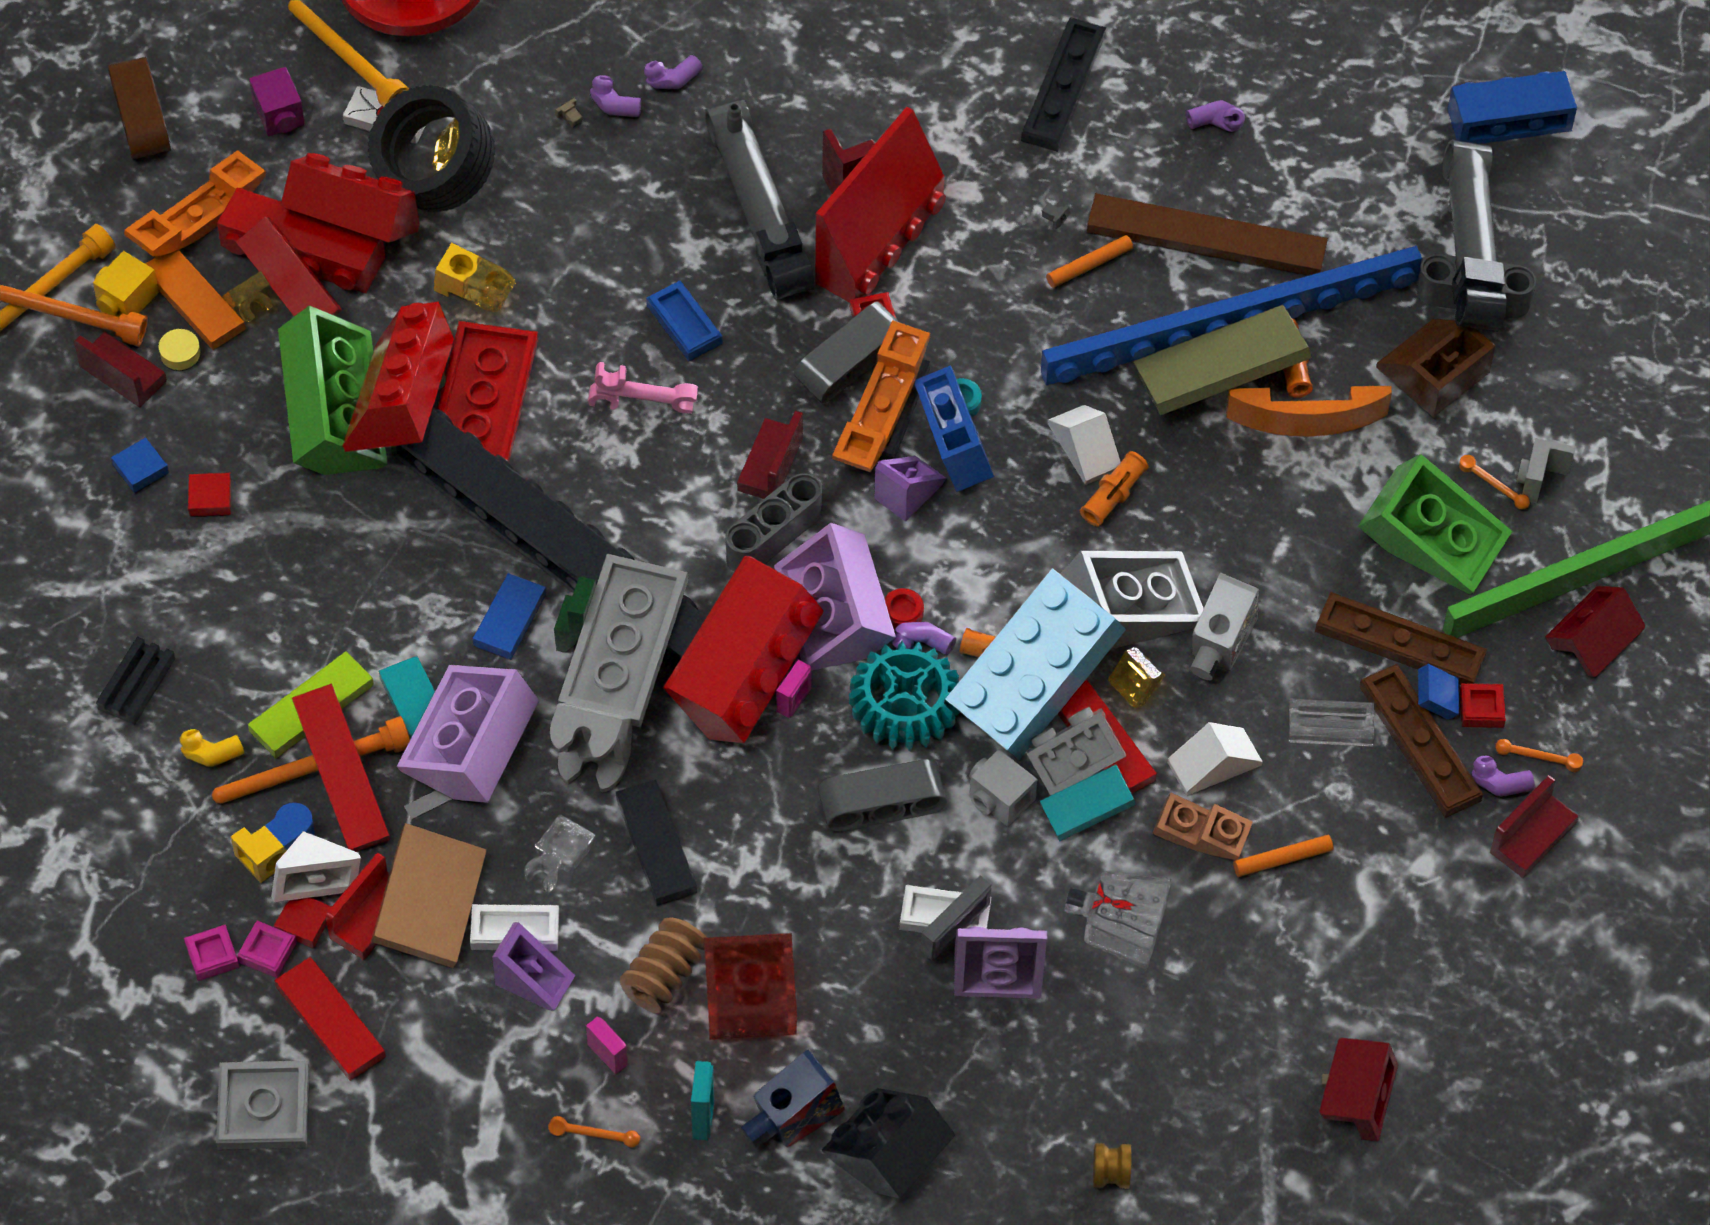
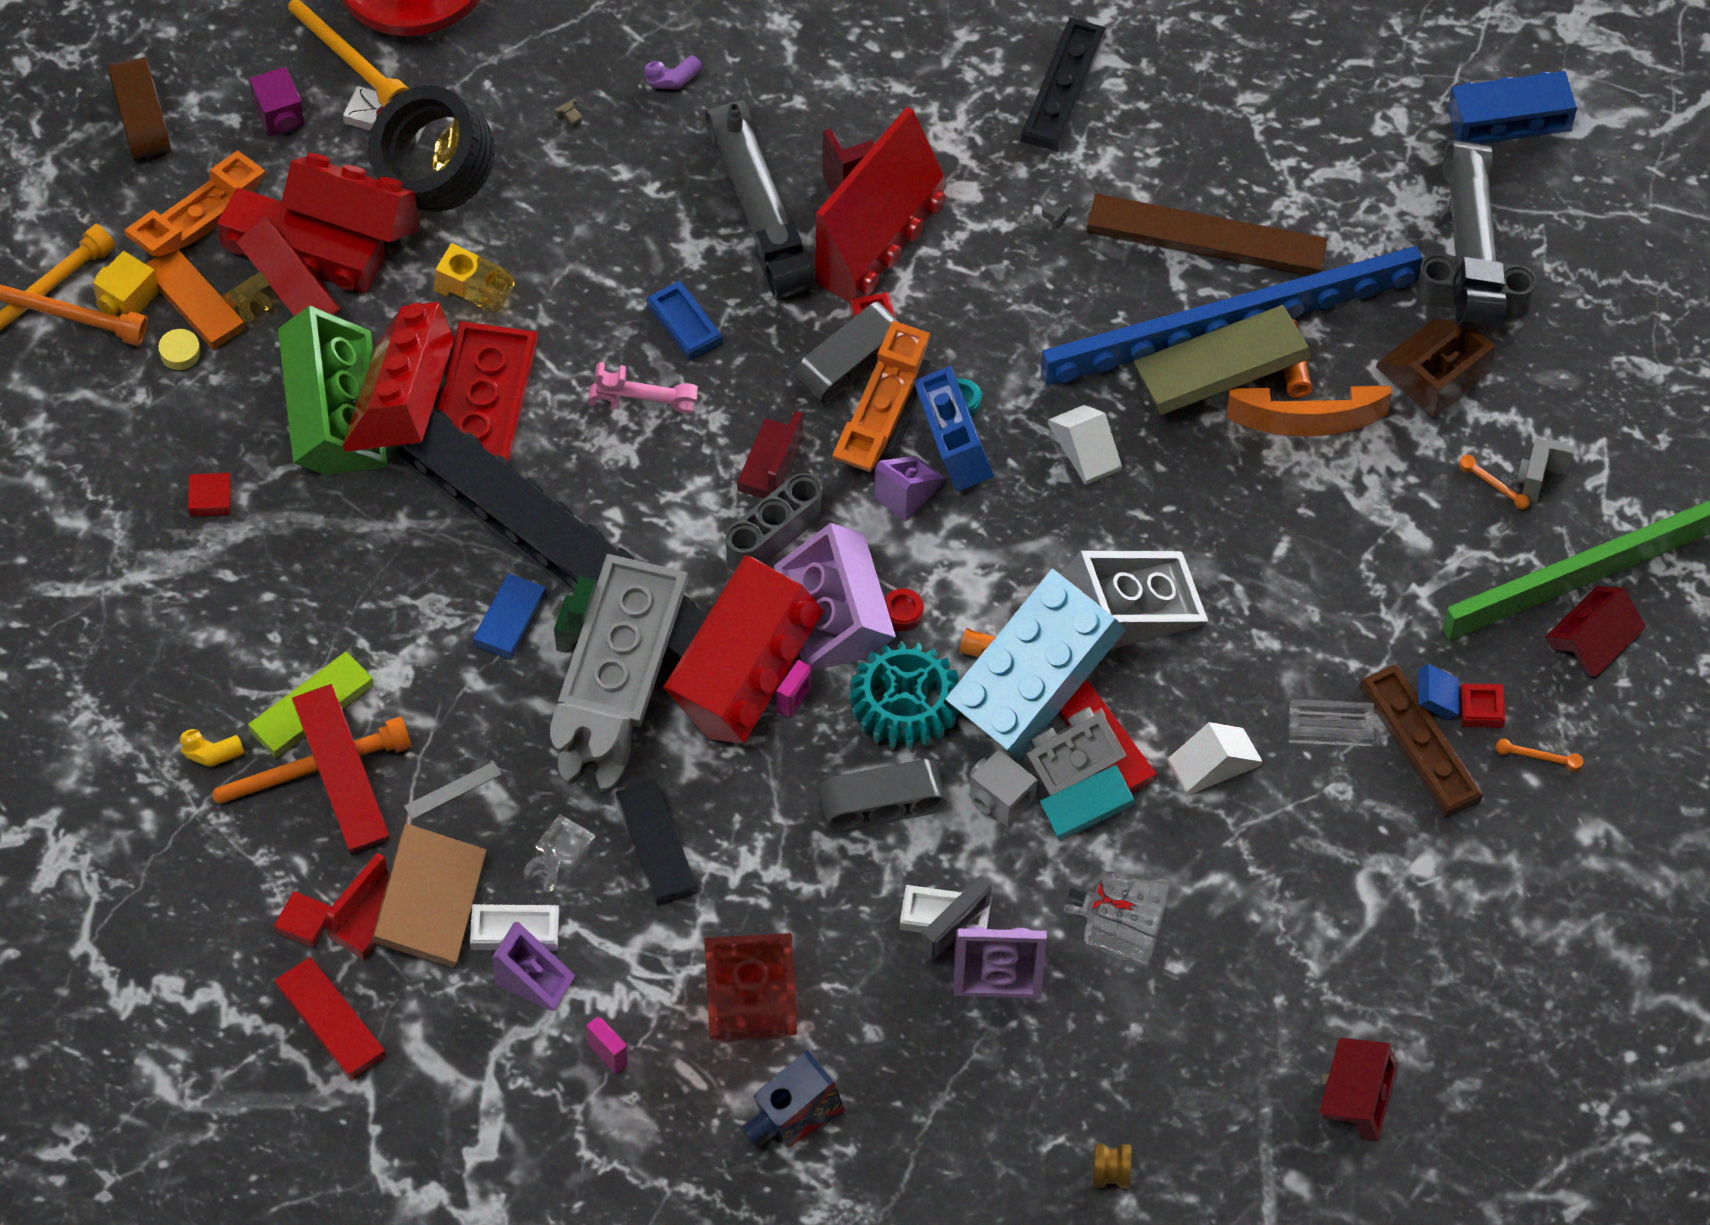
dark red panel [74,331,167,407] -> none
black tile [96,636,175,725] -> none
blue tile [111,438,169,493] -> none
dark pink tile [184,925,240,981] -> none
light grey tile [216,1061,309,1150] -> none
leg [231,803,315,883] -> none
dark pink tile [237,921,297,978] -> none
white slope [271,831,361,902] -> none
teal tile [379,656,435,740] -> none
lavender slope [397,665,539,803] -> none
orange hinge [548,1116,640,1148] -> none
medium lavender arm [590,75,641,117] -> none
medium nougat piece [620,918,711,1013] -> none
teal tile [691,1061,715,1141] -> none
black slope [821,1088,955,1198] -> none
medium lavender arm [892,622,956,656] -> none
orange piece [1046,235,1133,288] -> none
orange pin [1080,451,1149,527] -> none
clear yellow tile [1107,647,1166,709] -> none
nougat slope [1152,792,1253,860] -> none
medium lavender arm [1186,100,1245,131] -> none
light grey torso [1190,573,1259,680] -> none
orange piece [1233,834,1334,877] -> none
reddish brown tile [1315,592,1487,685] -> none
bright green slope [1358,454,1513,595] -> none
medium lavender arm [1472,756,1535,797] -> none
dark red panel [1490,775,1578,878] -> none

